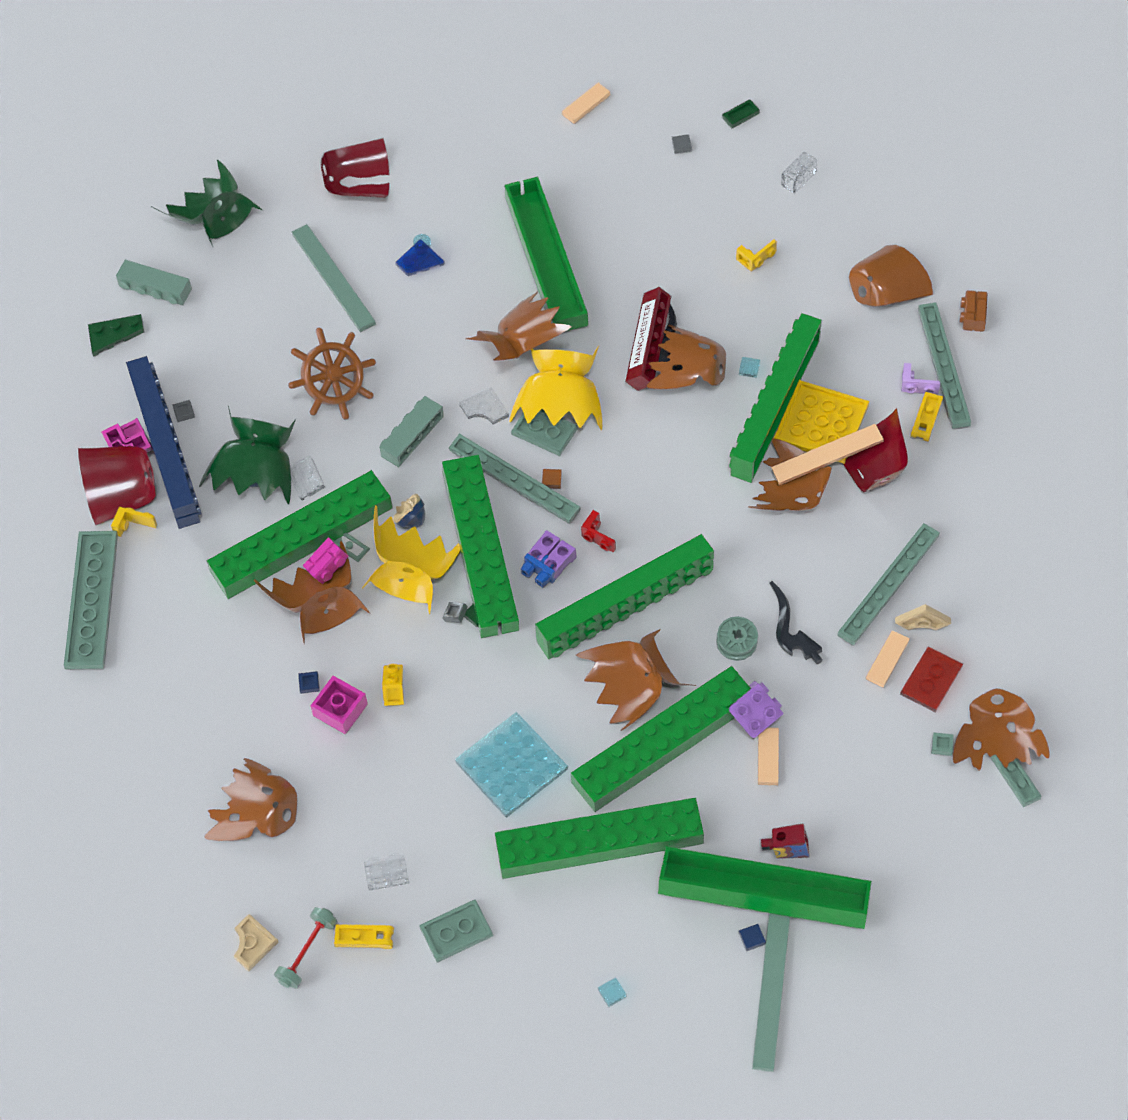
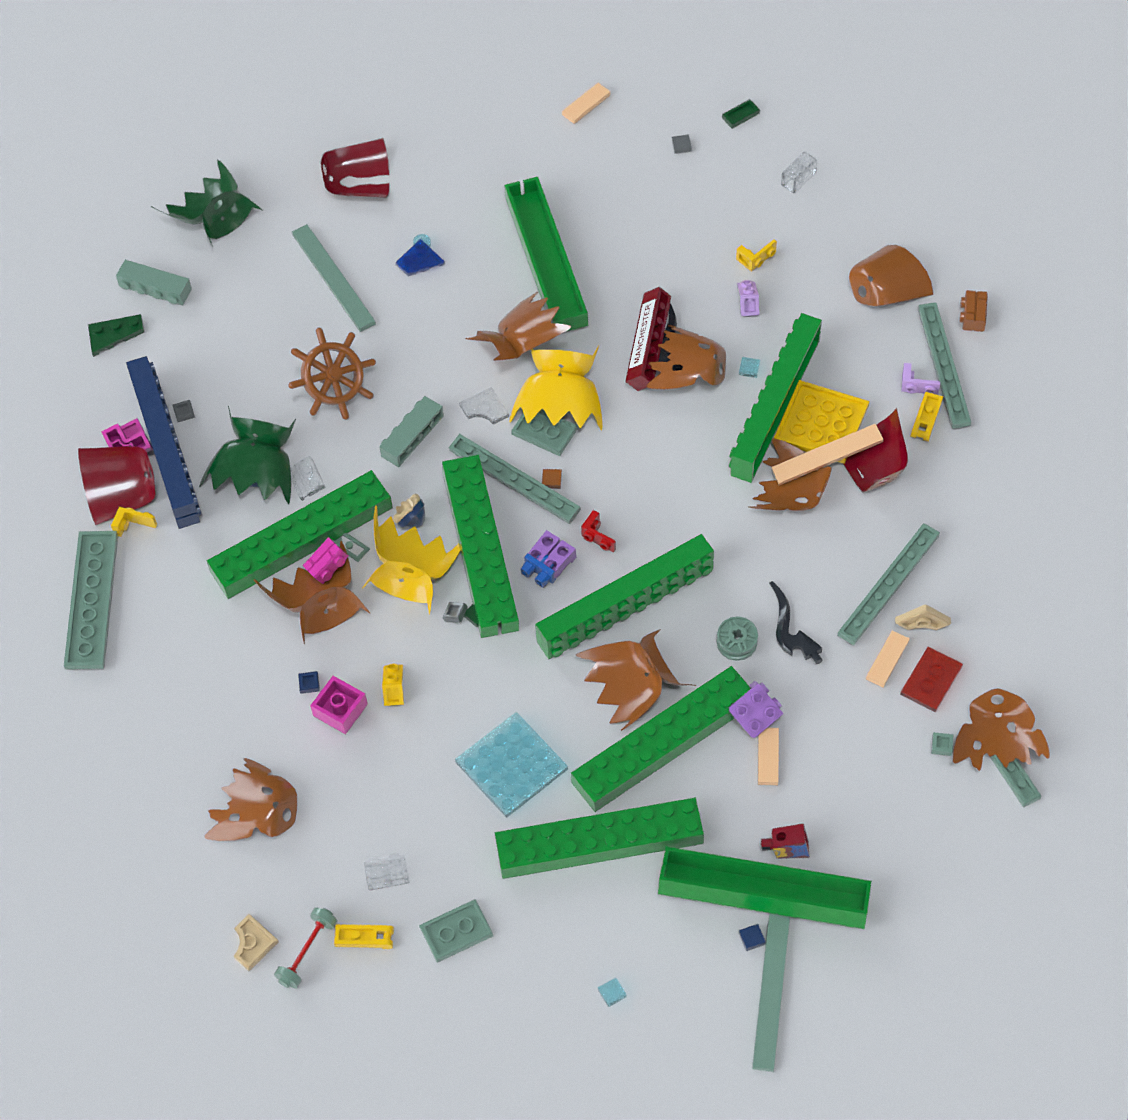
none -> lavender bracket [737,280,759,316]

